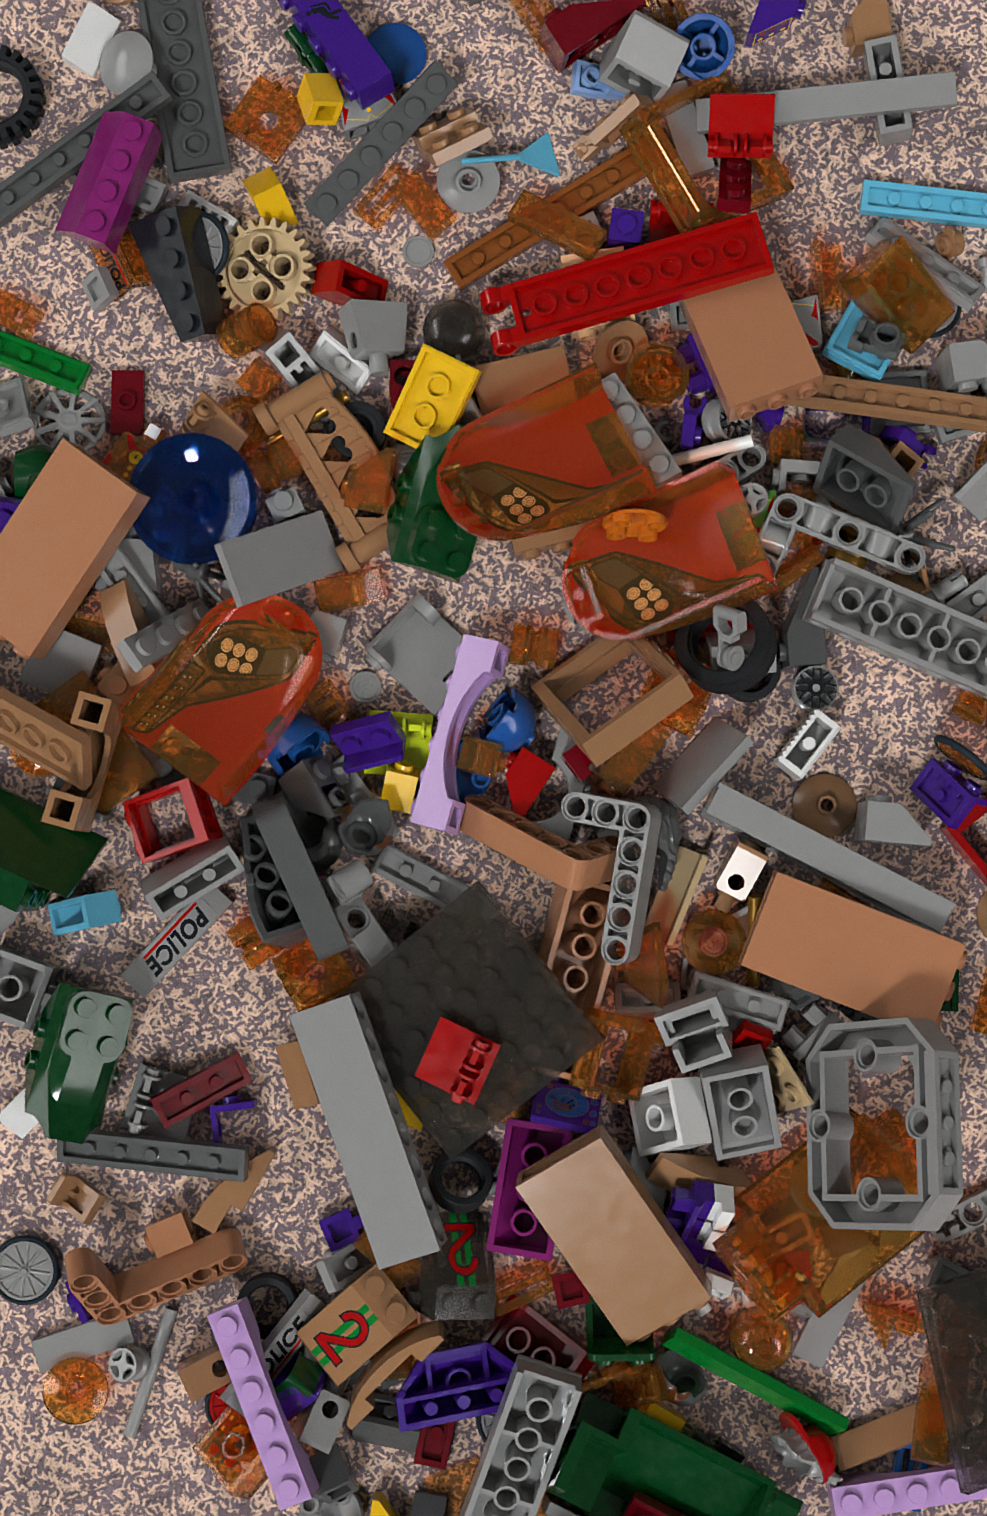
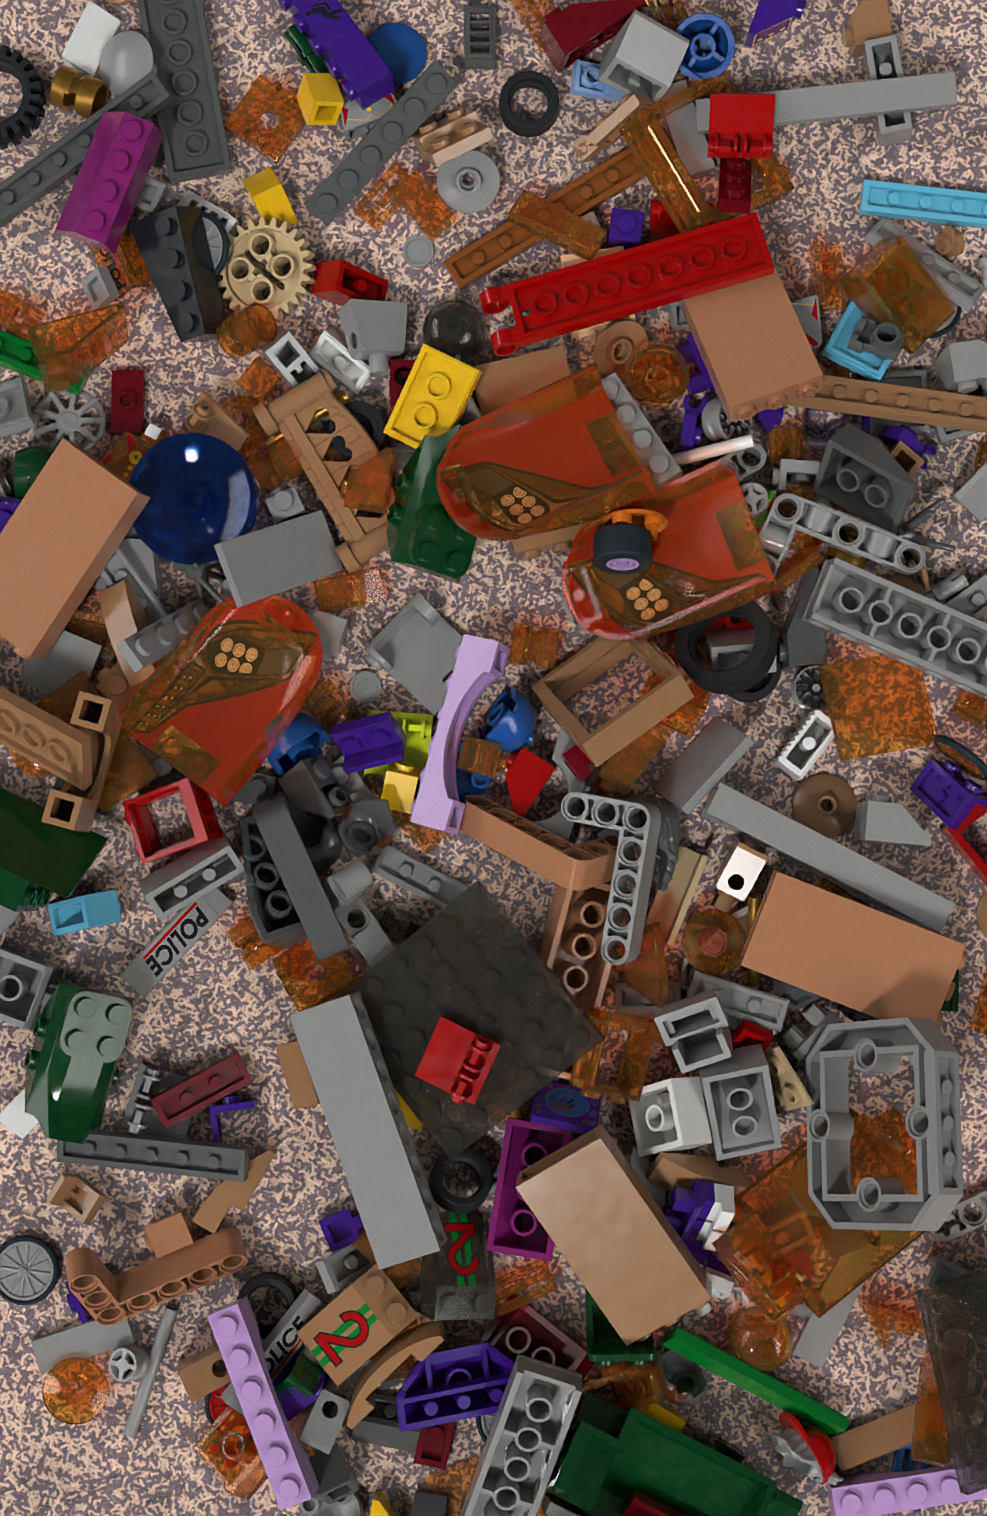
medium azure piece [461,132,561,177] -> none
dark red plate [550,1269,591,1309] -> none
light grey piece [713,603,747,671] -> none
none -> clear orange slope [27,302,129,393]
none -> pearl gold wheel [50,65,108,119]
none -> clear orange tile [391,810,449,854]
none -> dark grey slope [464,5,496,69]
none -> black tyre [499,70,560,138]
none -> black wheel [593,523,652,574]
none -> clear orange piece [818,655,937,762]

